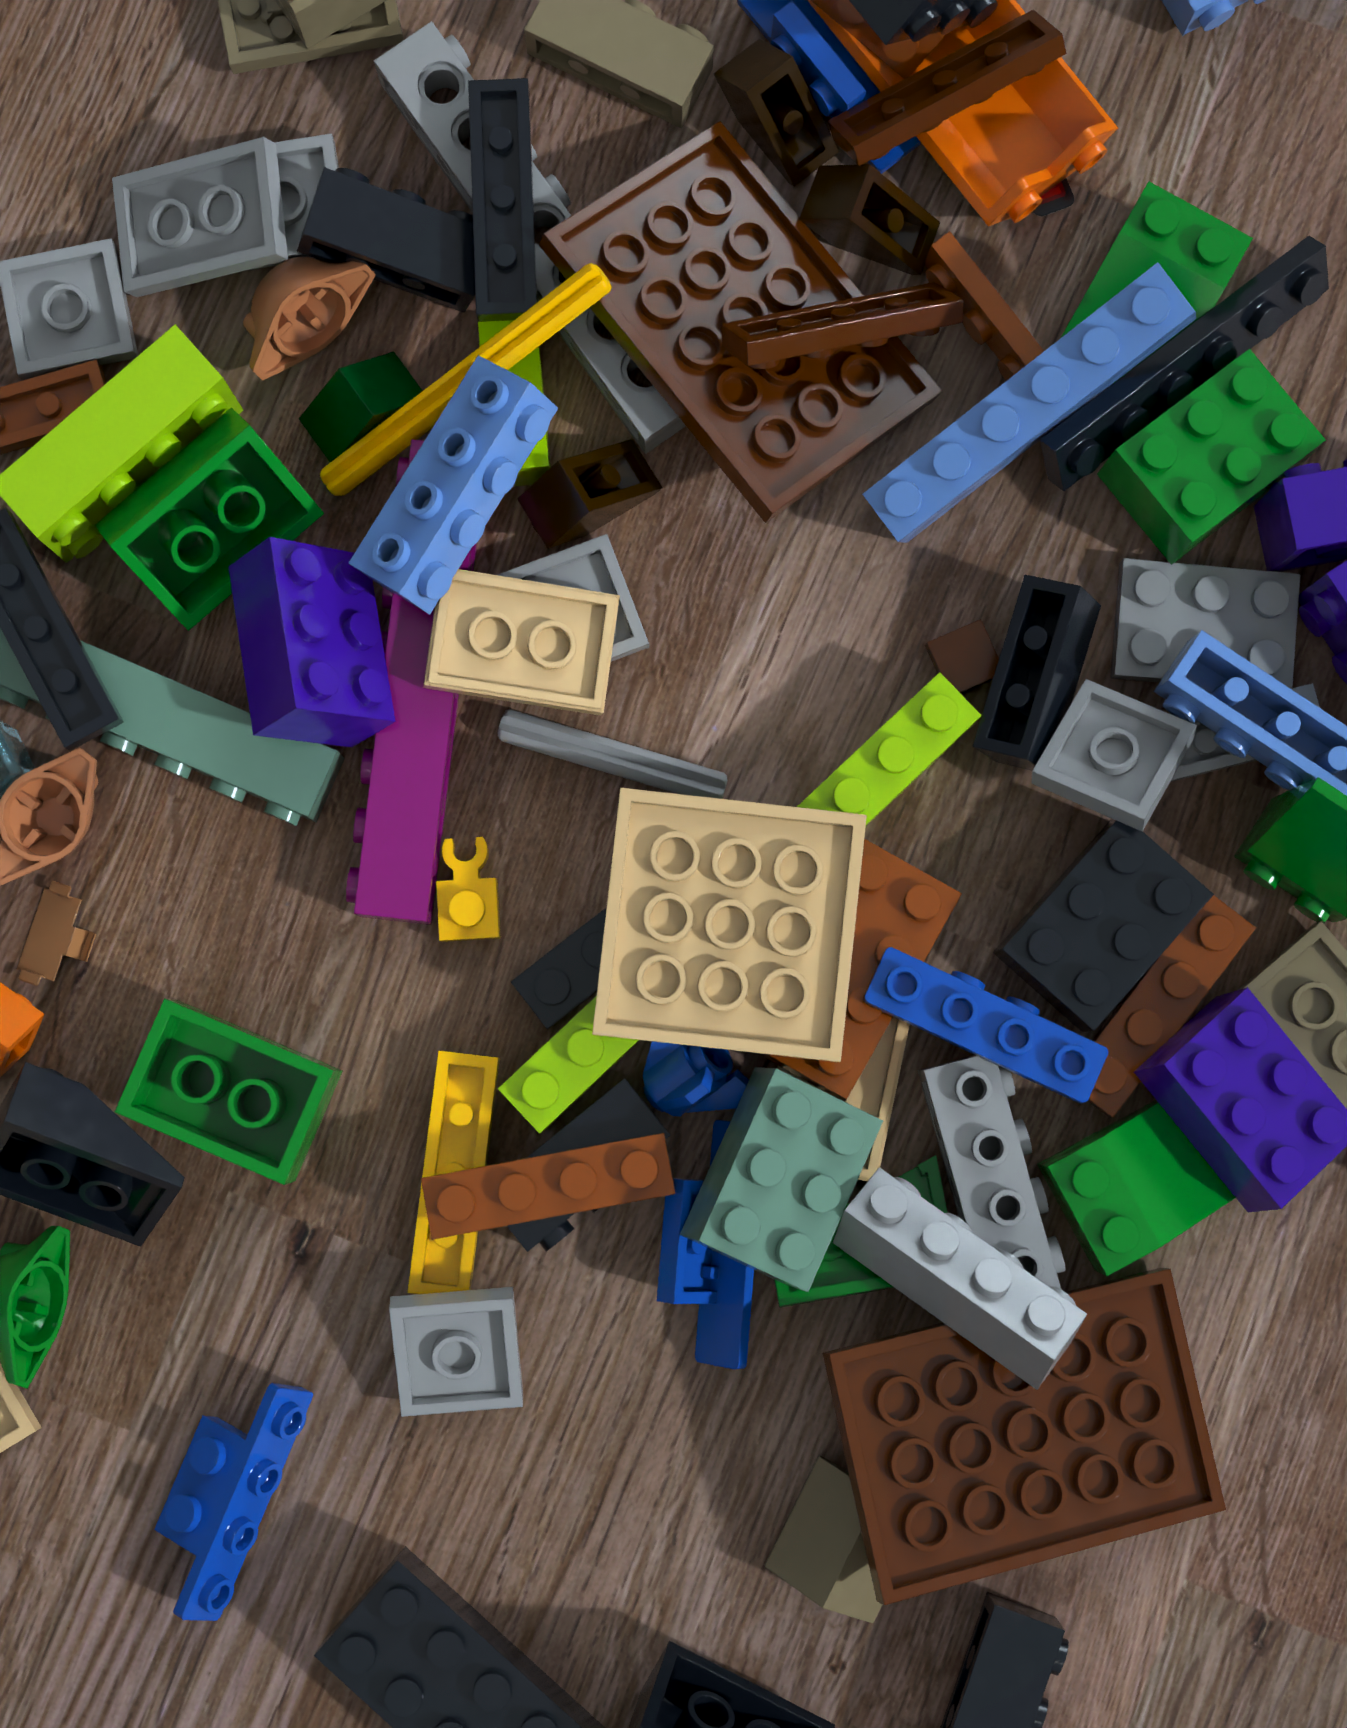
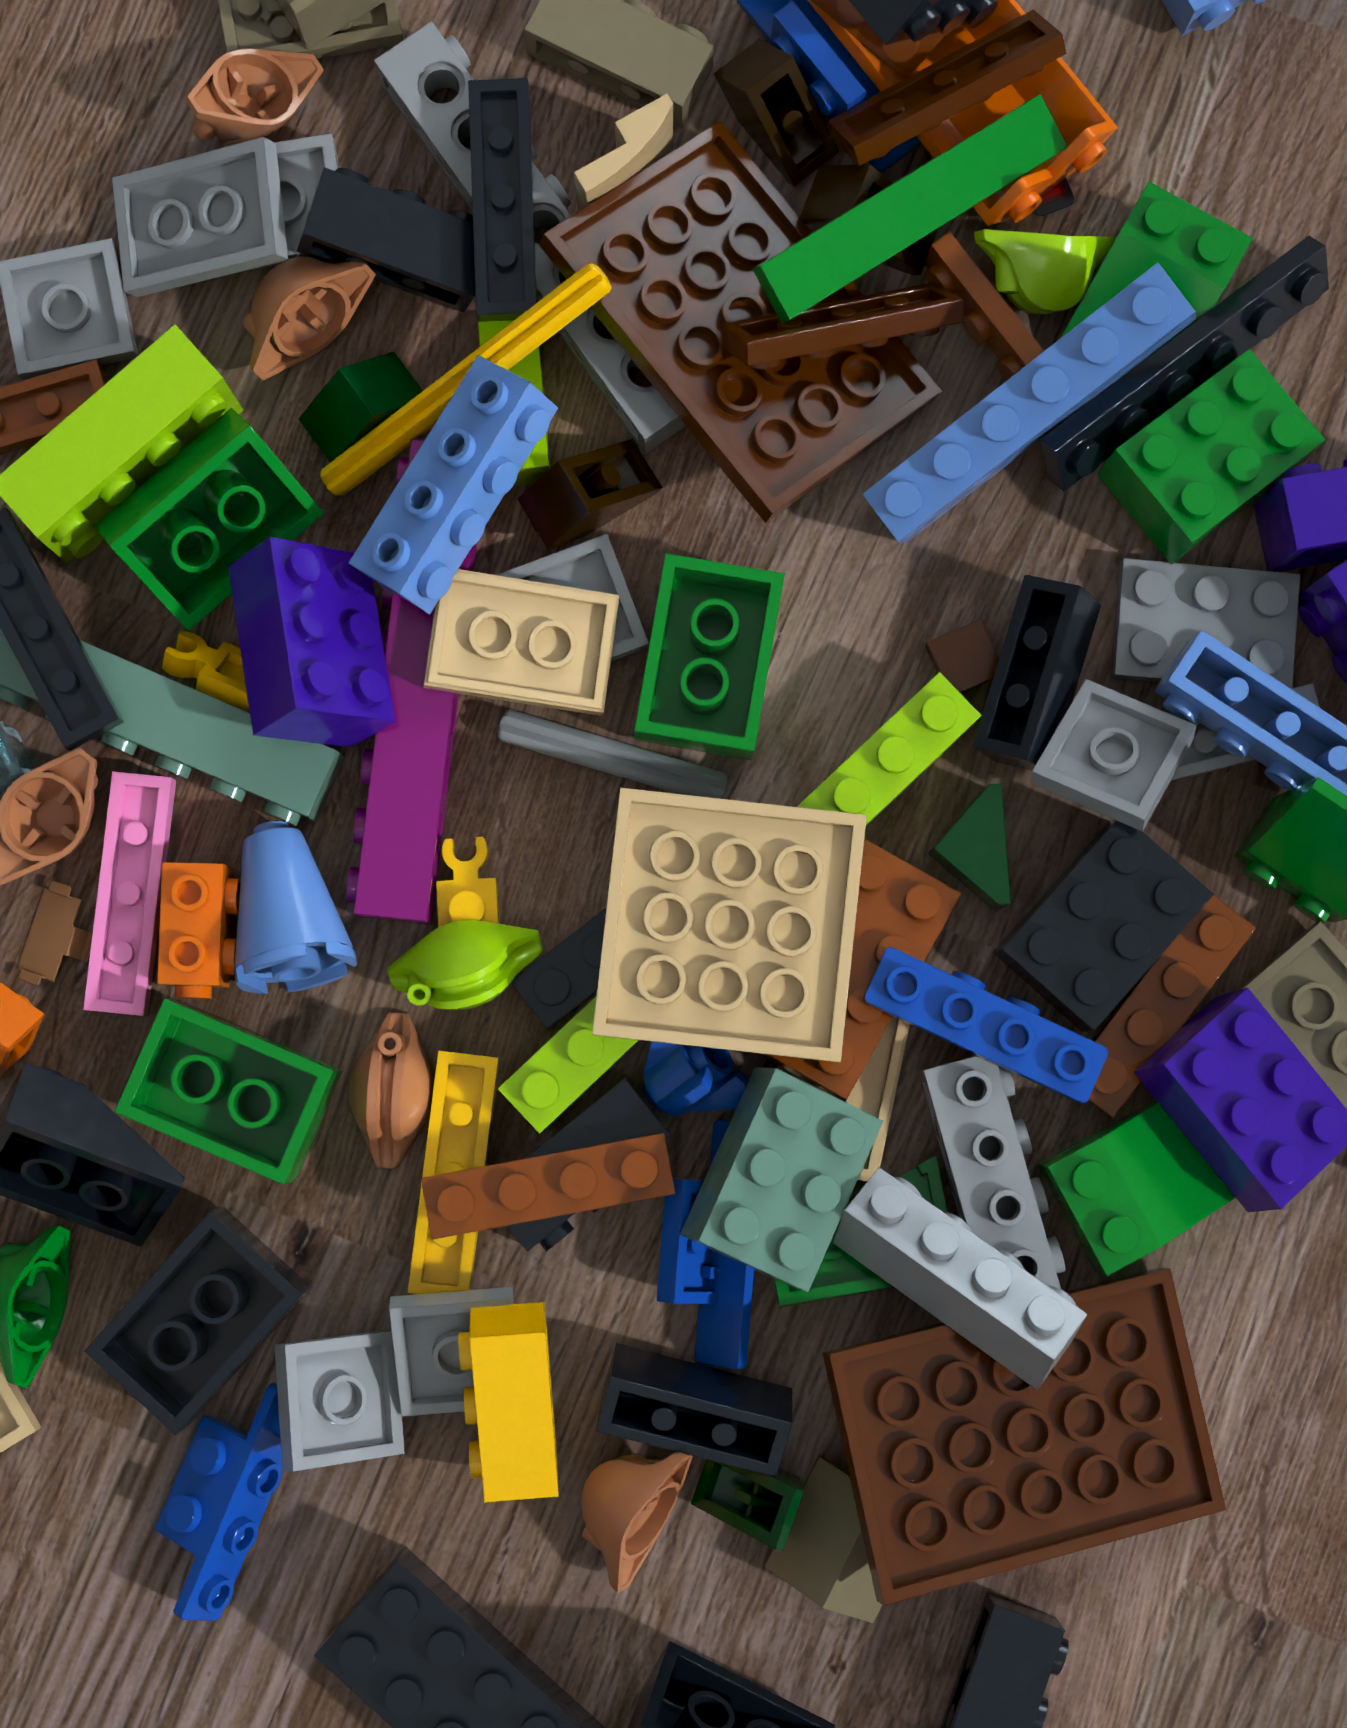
none -> bright pink plate [83,771,176,1016]
none -> black brick [84,1207,312,1435]
none -> orange brick [157,862,240,999]
none -> yellow plate [162,630,250,713]
none -> nougat hat [186,48,324,144]
none -> medium blue cone [234,821,357,994]
none -> light grey plate [274,1330,405,1472]
none -> nougat hat [348,1011,435,1169]
none -> lime hat [387,920,544,1011]
none -> yellow brick [458,1302,559,1503]
none -> tan slope [574,94,673,211]
none -> nougat hat [581,1452,693,1593]
none -> black brick [596,1343,792,1477]
none -> green brick [634,553,785,760]
none -> dark green slope [691,1459,804,1551]
none -> green tile [752,94,1068,323]
none -> dark green slope [927,783,1011,909]
none -> lime hat [974,229,1117,315]

